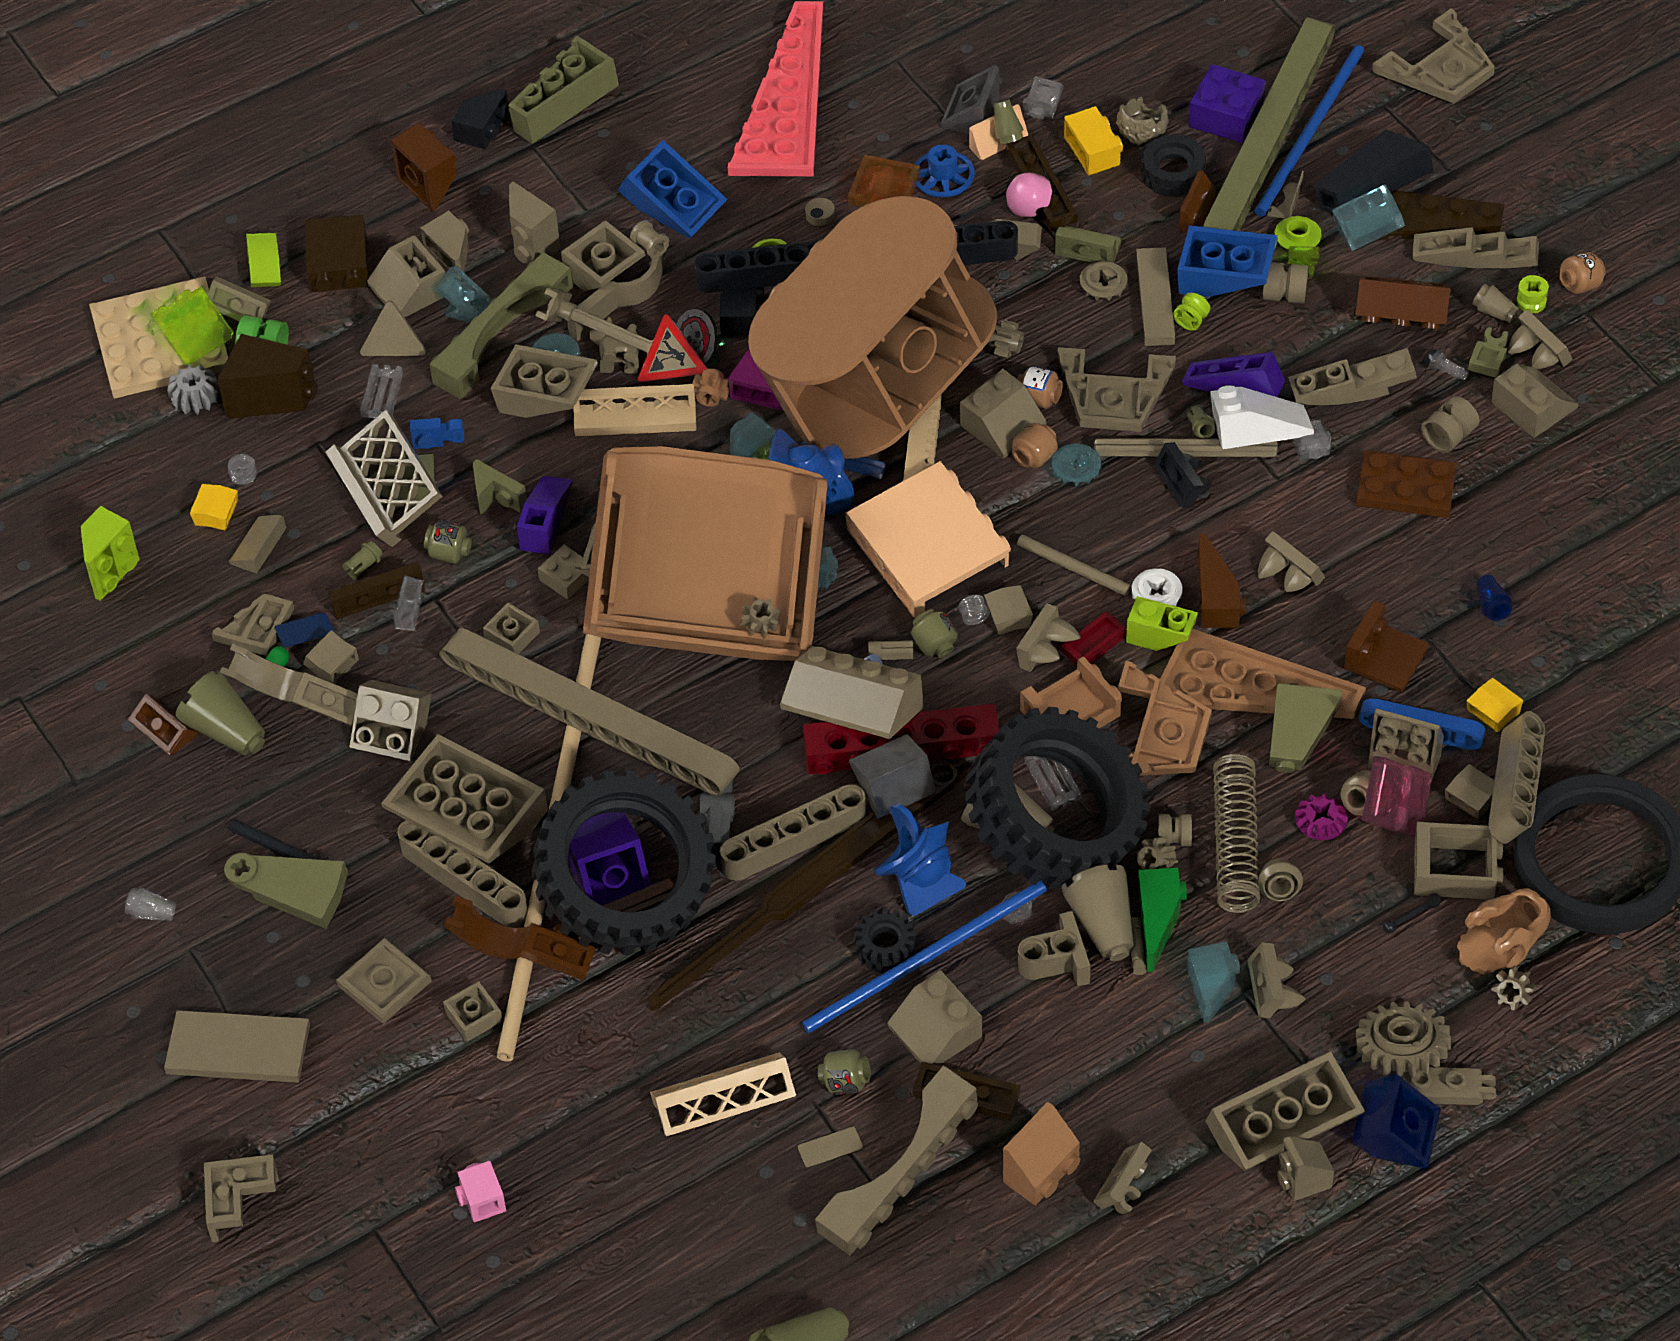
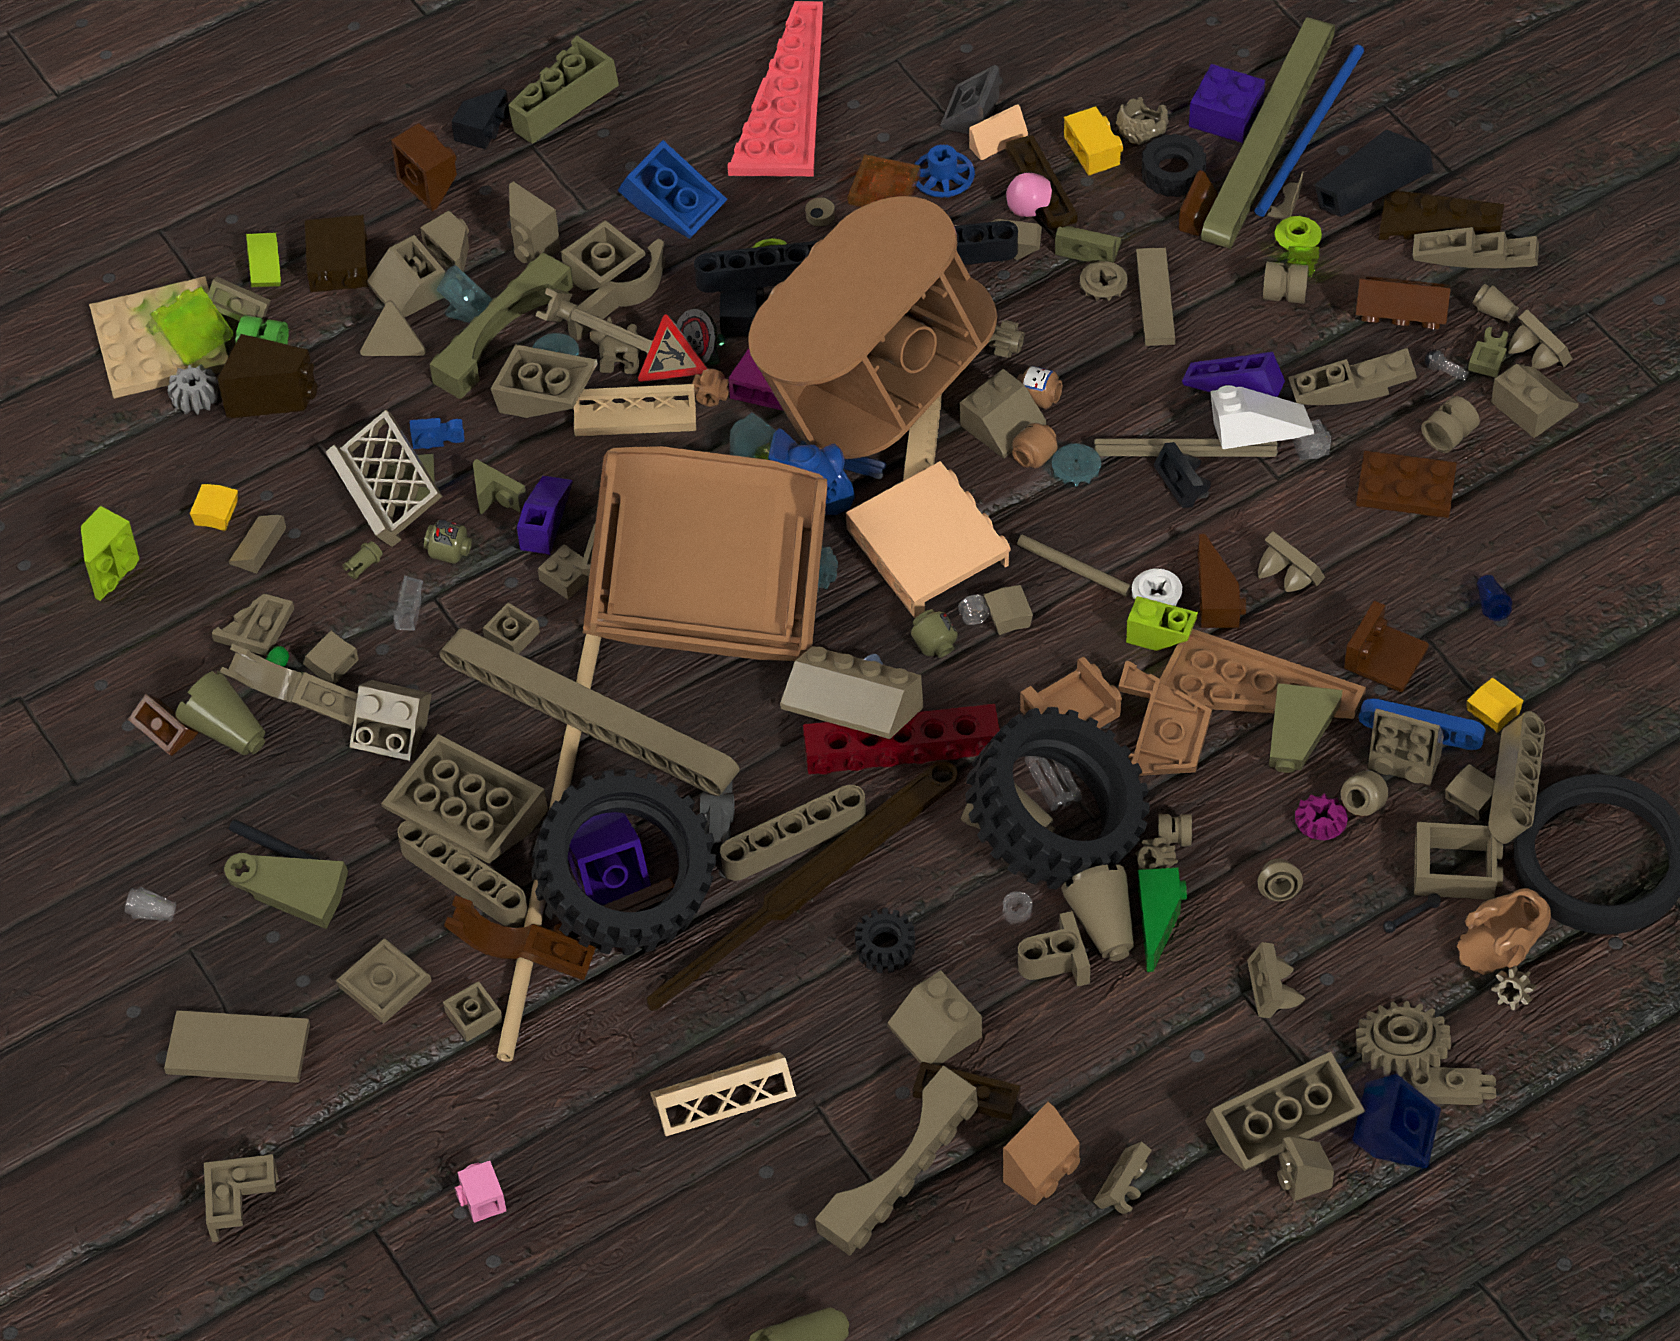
clear bush [228,454,257,485] -> none
dark blue sticker [275,612,334,647] -> none
dark brown plate [329,562,425,620] -> none
clear tile [360,364,403,418] -> none
dark tan bush [630,220,669,259] -> none
dark tan gear [740,597,780,638] -> none
dark tan sticker [797,1127,863,1167] -> none
blue piece [802,880,1047,1034] -> none
olive head [818,1049,871,1095] -> none
flat silver slope [849,734,936,819] -> none
dark tan piece [868,640,913,660] -> none
blue helmet [872,803,966,916] -> none
olive cone [993,99,1024,144] -> none
dark tan tile [1016,603,1080,672] -> none
clear bracket [1022,76,1064,119] -> none
dark tan wing [1058,347,1176,432] -> none
dark red tile [1061,611,1127,665] -> none
dark tan wheel [1131,917,1146,975] -> none
lime wheel [1173,292,1211,331] -> none
blue slope [1177,226,1278,297] -> none
olive pin [1187,405,1216,439] -> none
clear light blue slope [1187,942,1240,1023] -> none
dark tan piece [1213,754,1260,913] -> none
clear light blue brick [1332,184,1405,251] -> none
clear pink slope [1362,756,1432,837] -> none
dark tan wing [1373,8,1495,103] -> none
lime wheel [1516,275,1549,313] -> none
medium nougat head [1560,252,1605,294] -> none

